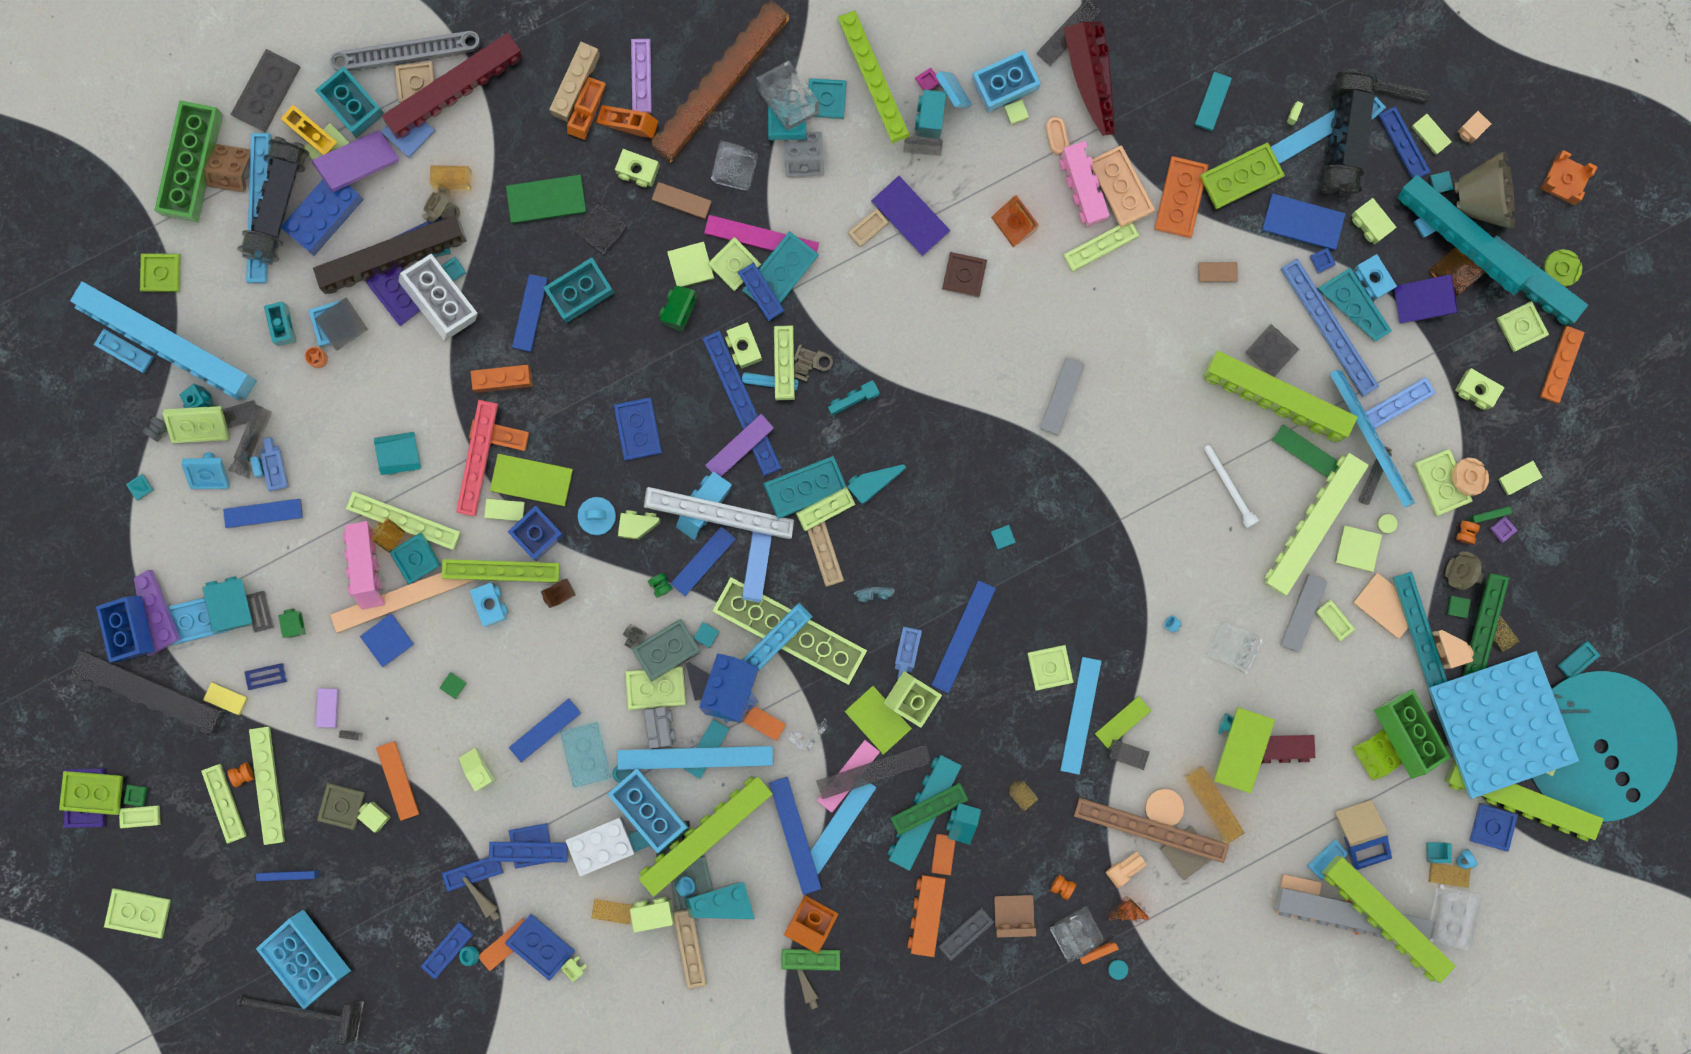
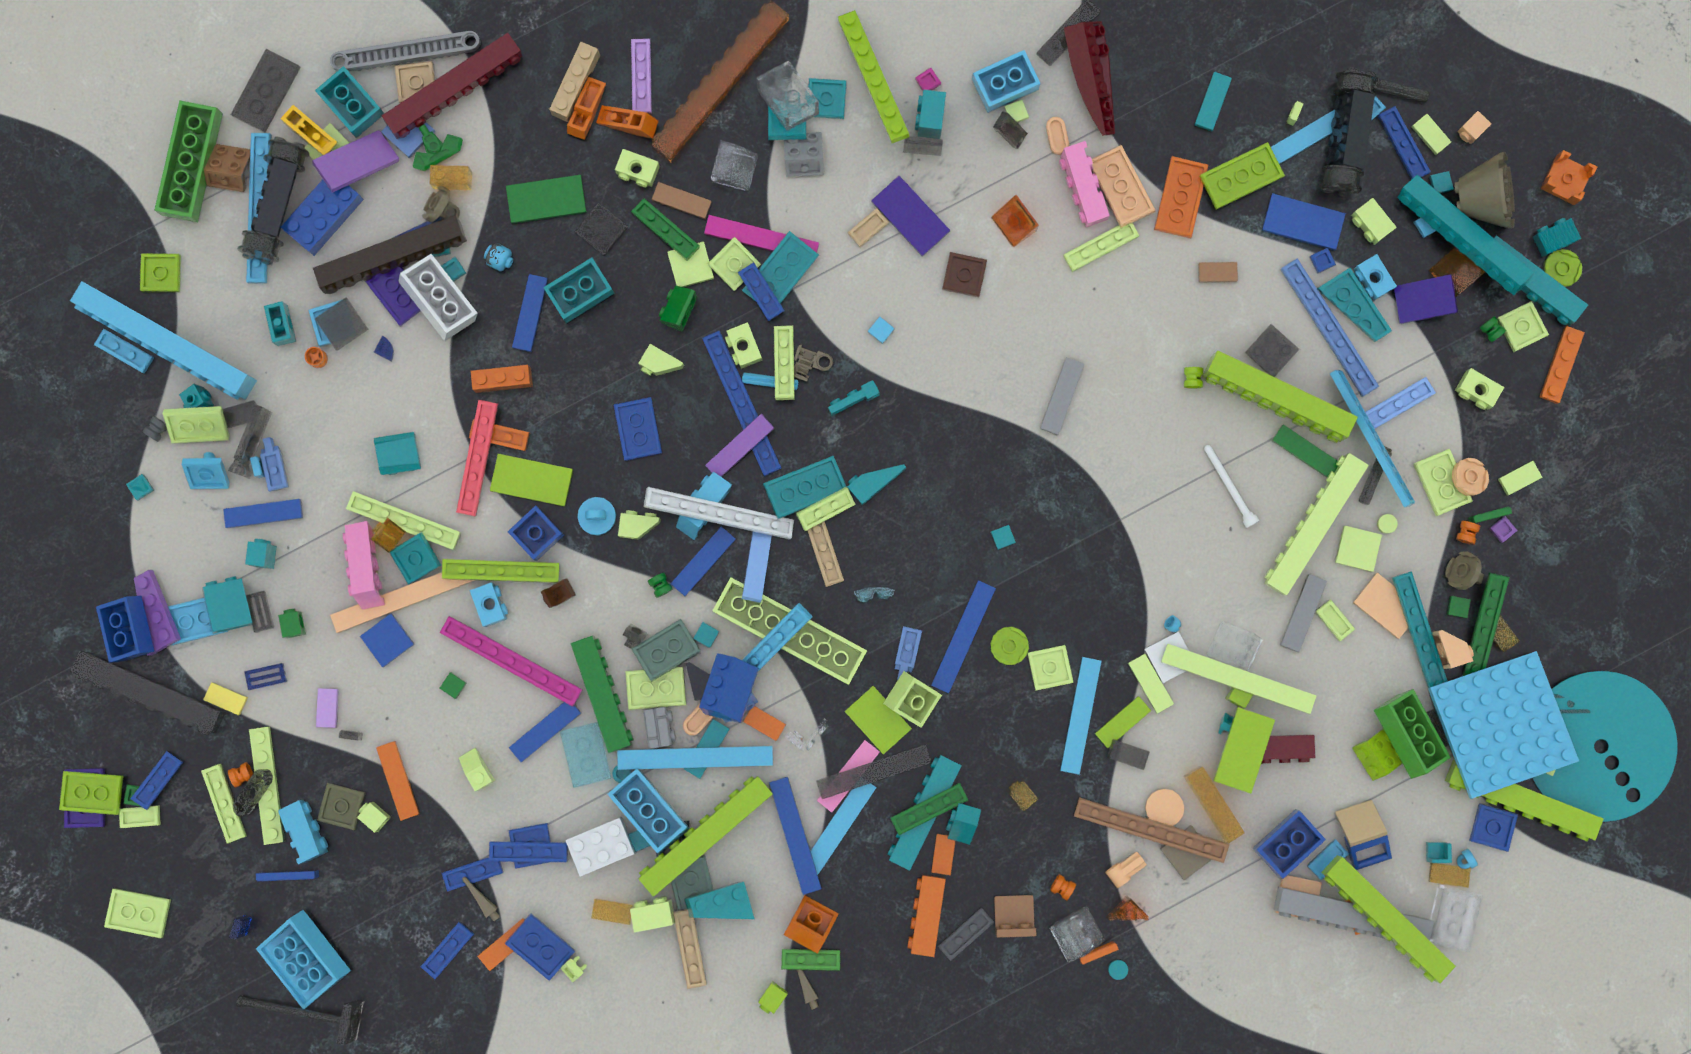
teal tile [459,946,479,966] -> none
yellowish green tile [484,499,525,521] -> none
medium azure tile [675,876,695,898] -> none
medium azure tile [936,71,972,108] -> none
teal tile [1557,641,1600,678] -> none
none -> blue tile [131,751,183,810]
none -> clear blue tile [229,915,252,939]
none -> clear smoke beam [233,769,273,816]
none -> teal brick [245,539,277,569]
none -> medium azure wedge [278,800,328,864]
none -> clear blue tile [374,335,394,362]
none -> green piece [413,124,463,171]
none -> dark pink tile [440,616,583,707]
none -> medium azure head [484,243,514,271]
none -> green brick [571,636,634,753]
none -> green tile [631,198,700,261]
none -> yellowish green slope [638,344,684,376]
none -> light nougat tile [683,704,714,735]
none -> lime brick [758,981,788,1014]
none -> medium azure tile [868,317,895,344]
none -> lime tile [990,627,1029,665]
none -> clear smoke tile [993,111,1028,149]
none -> yellowish green tile [1128,654,1174,714]
none -> white tile [1144,631,1189,683]
none -> yellowish green tile [1161,644,1316,714]
none -> lime wheel [1184,367,1203,389]
none -> lime brick [1225,687,1253,709]
none -> blue brick [1253,809,1326,879]
none -> green wheel [1479,316,1507,343]
none -> teal brick [1533,218,1581,257]

